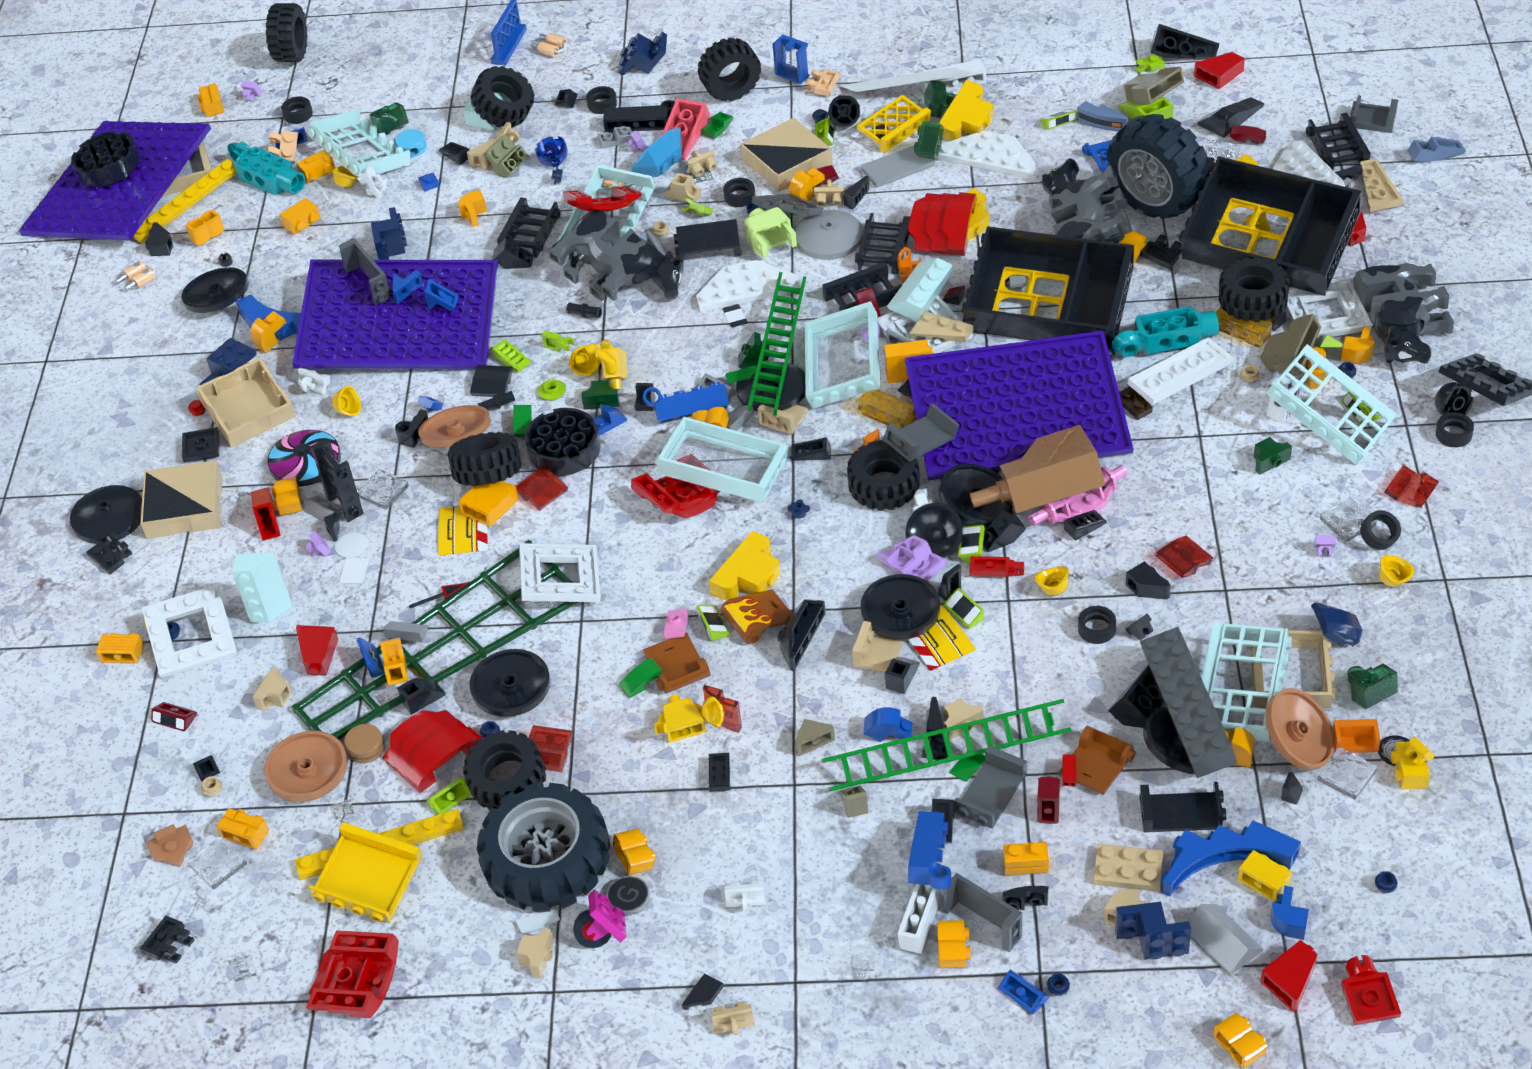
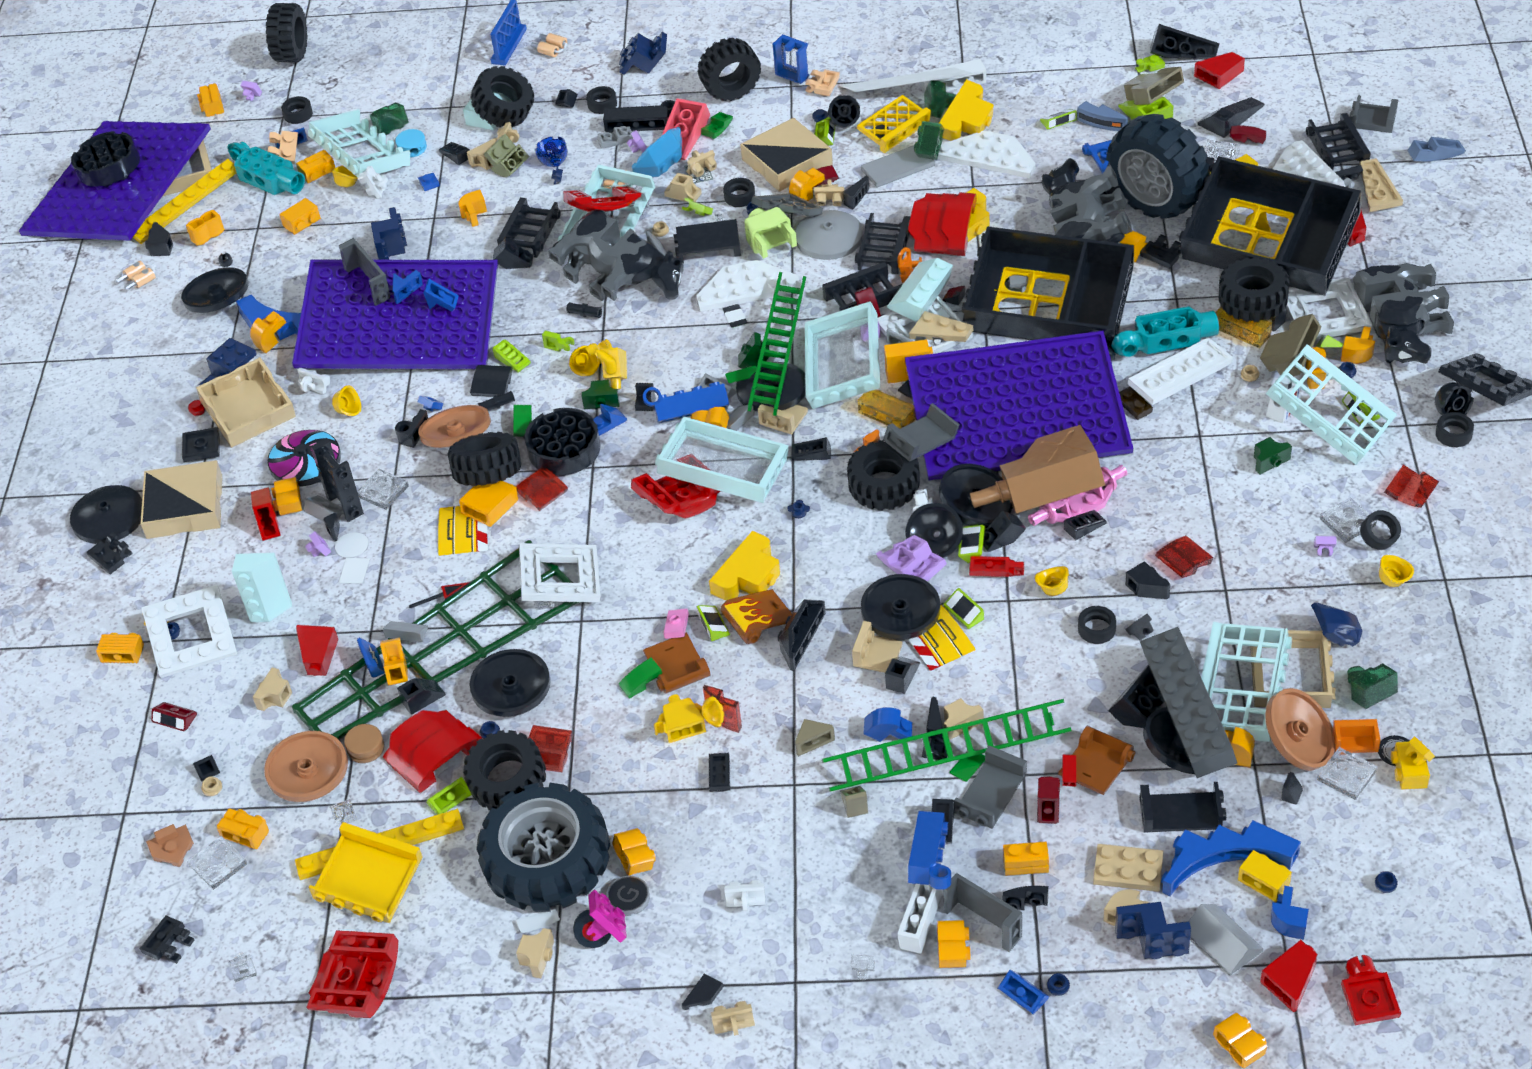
lime piece [538,379,566,400] -> none
black slope [938,564,962,601] -> none

